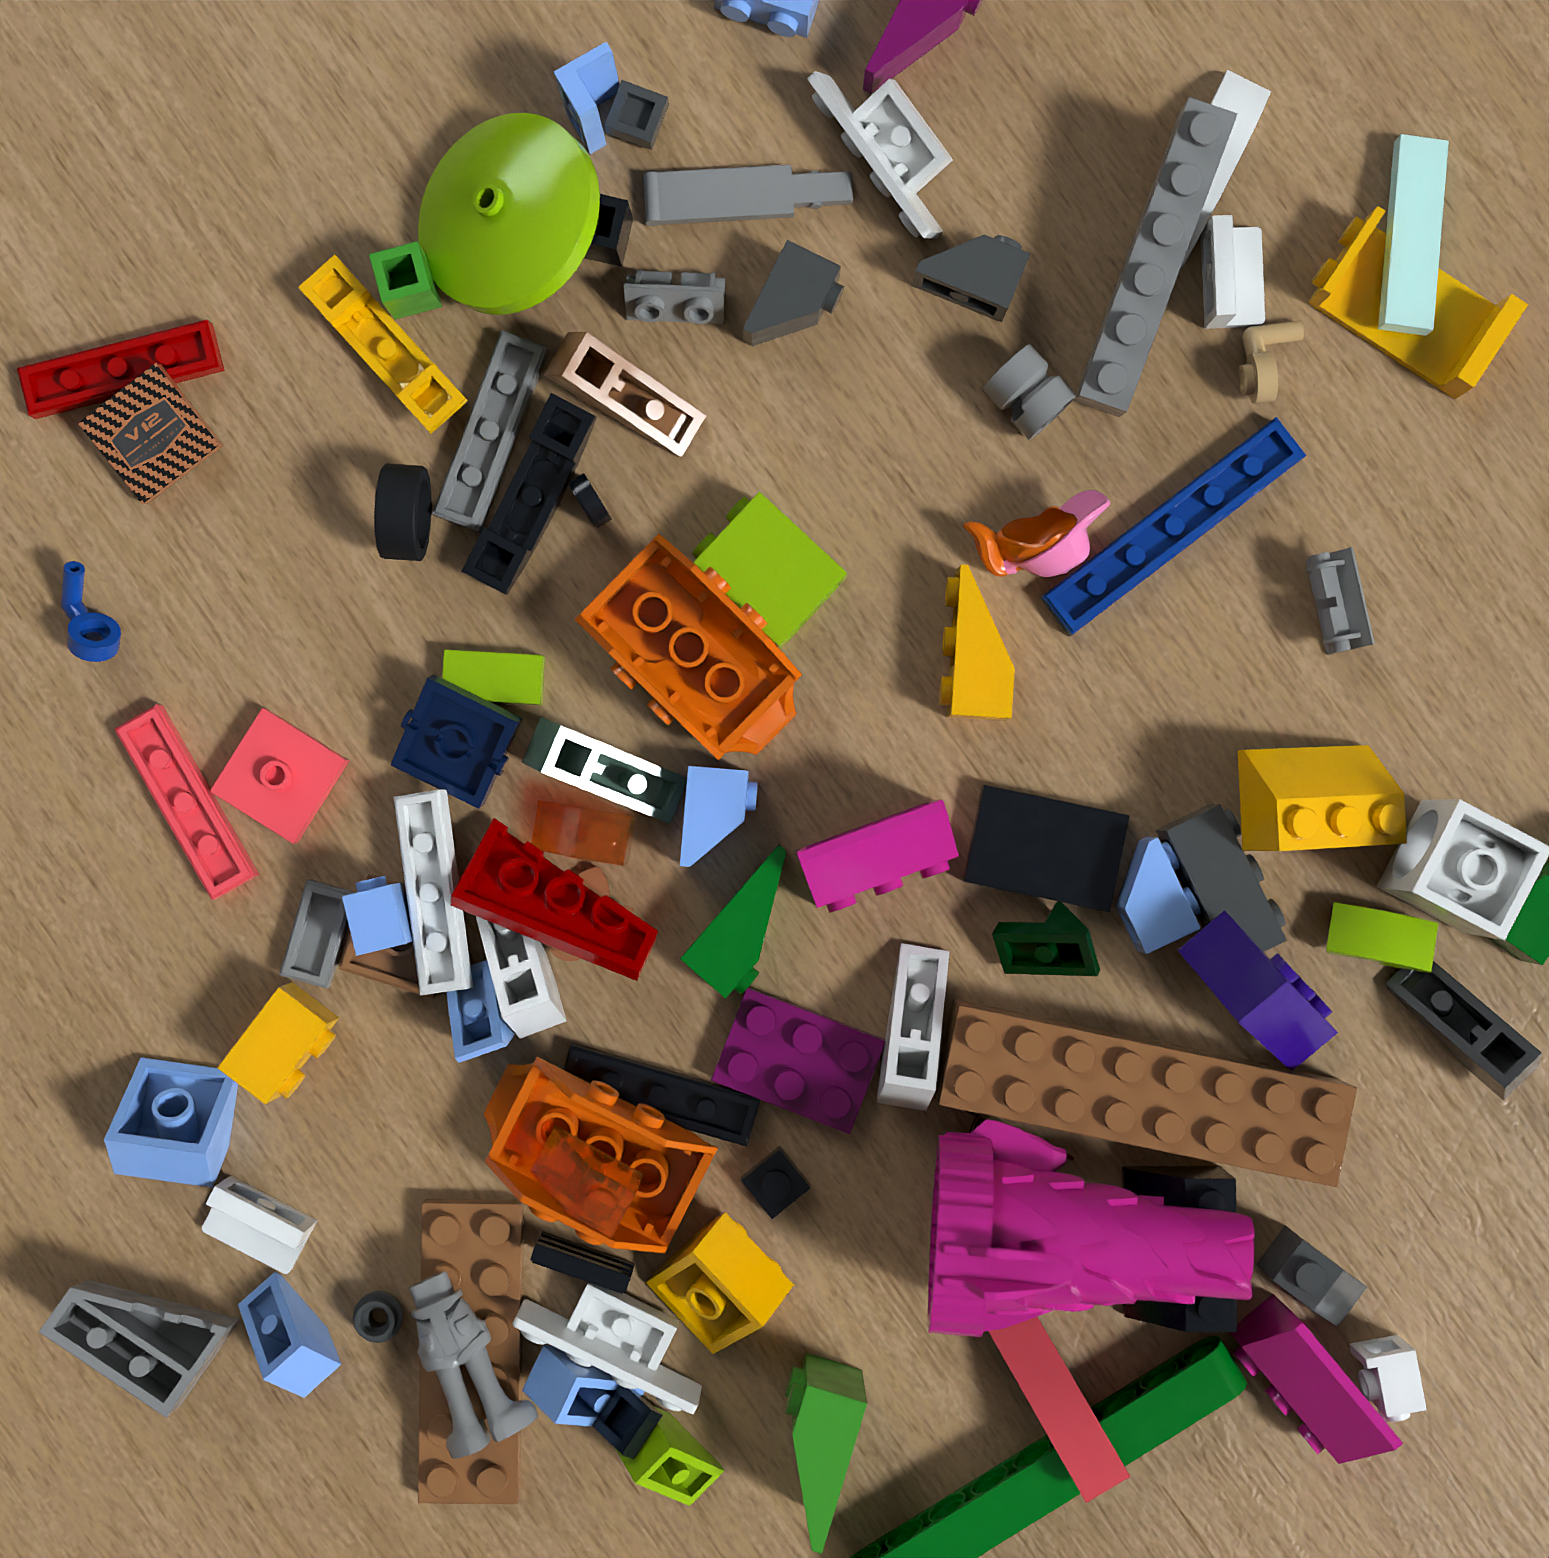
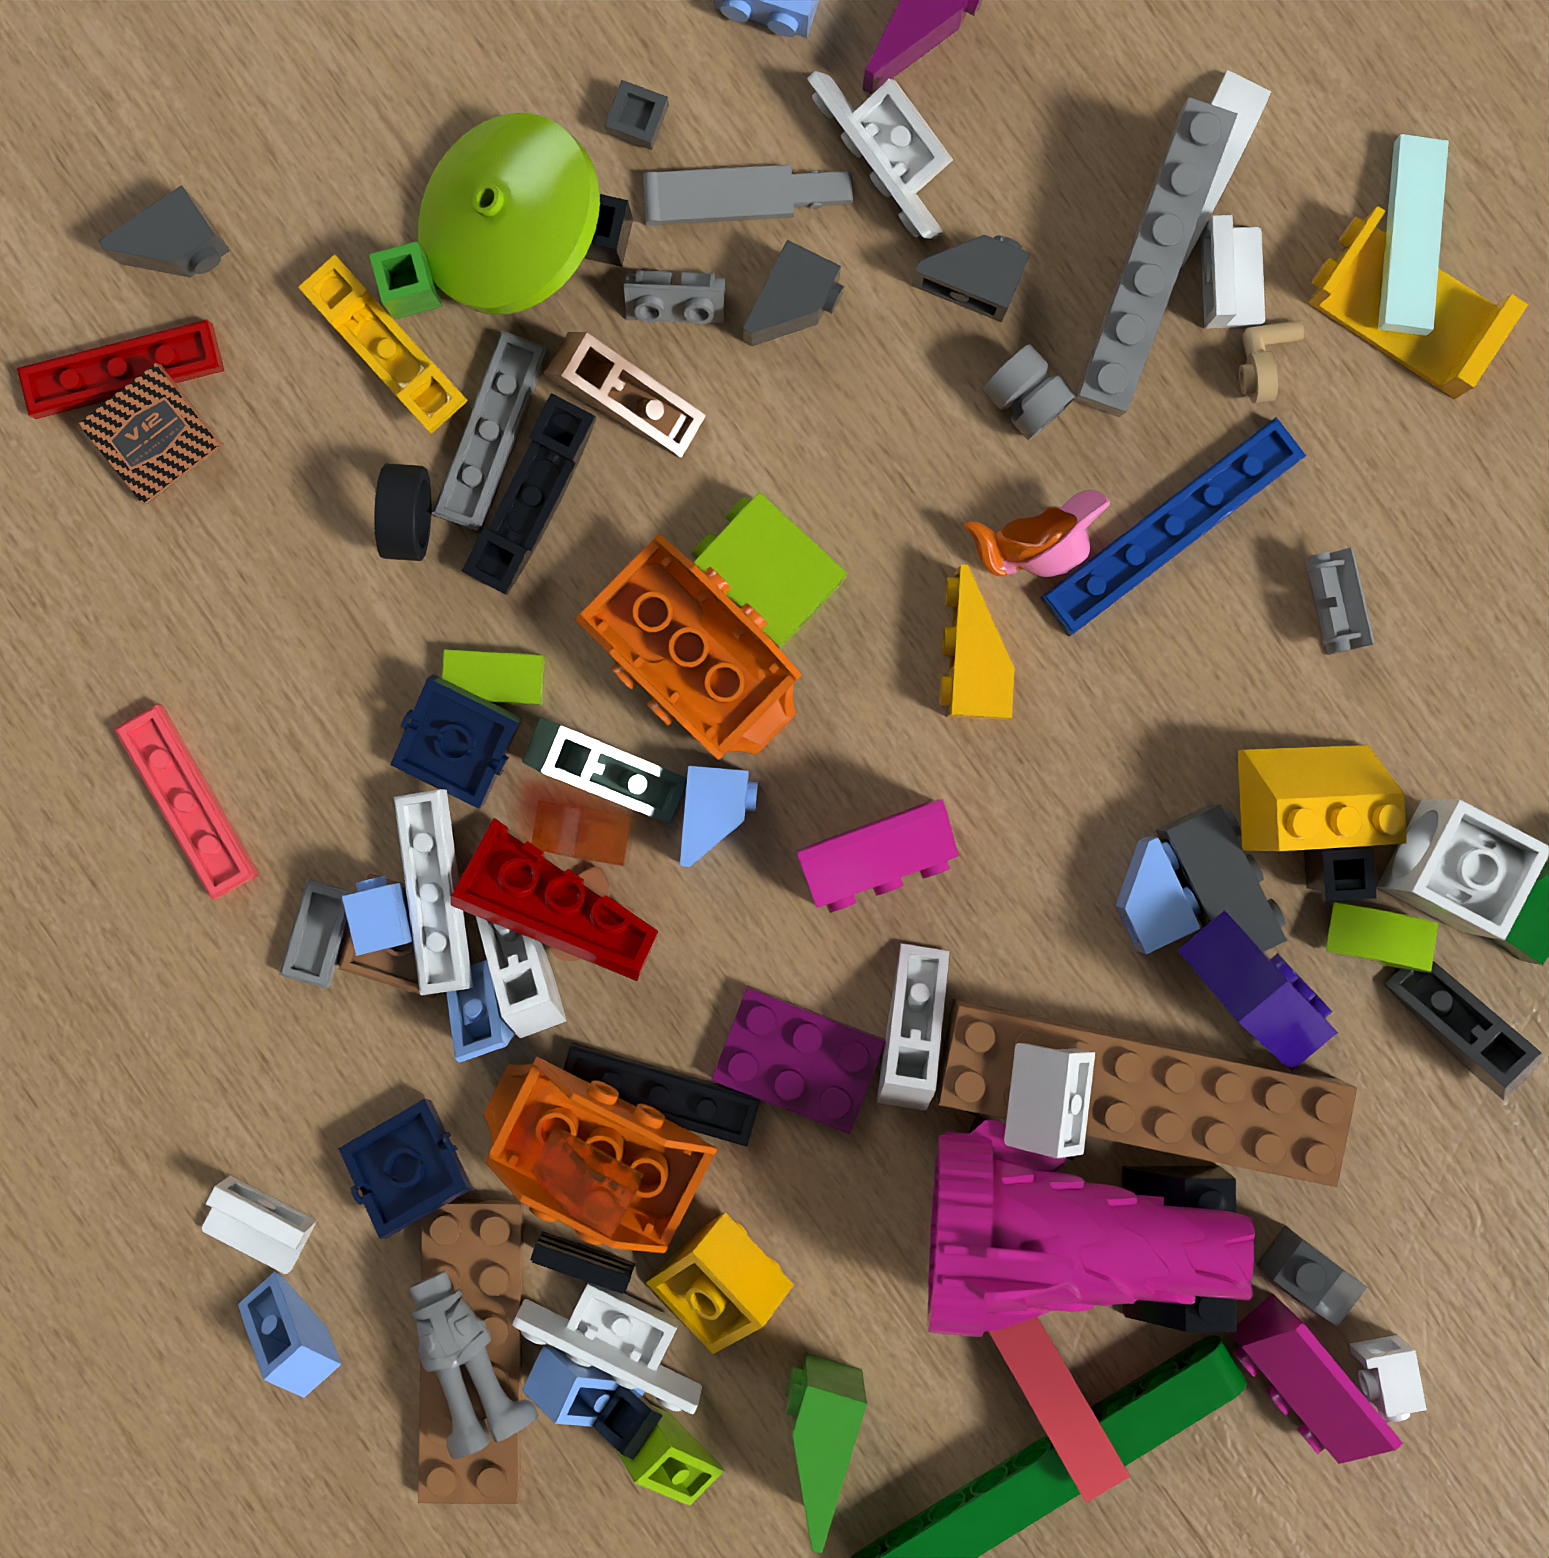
light grey wedge [39,1280,241,1417] -> none
blue plate [61,561,121,662] -> none
light blue slope [104,1057,238,1188] -> none
coral plate [210,708,350,844] -> none
yellow brick [218,982,339,1105] -> none
dark grey plate [353,1291,404,1343] -> none
light blue panel [554,42,619,154] -> none
black tile [568,473,612,528] -> none
green slope [680,844,787,999] -> none
black plate [741,1146,811,1219] -> none
black tile [963,785,1130,912] -> none
dark green slope [992,901,1100,977] -> none
none -> dark grey slope [99,185,230,278]
none -> dark blue plate [338,1099,473,1239]
none -> white panel [1004,1043,1095,1158]
none -> black brick [1304,847,1377,902]

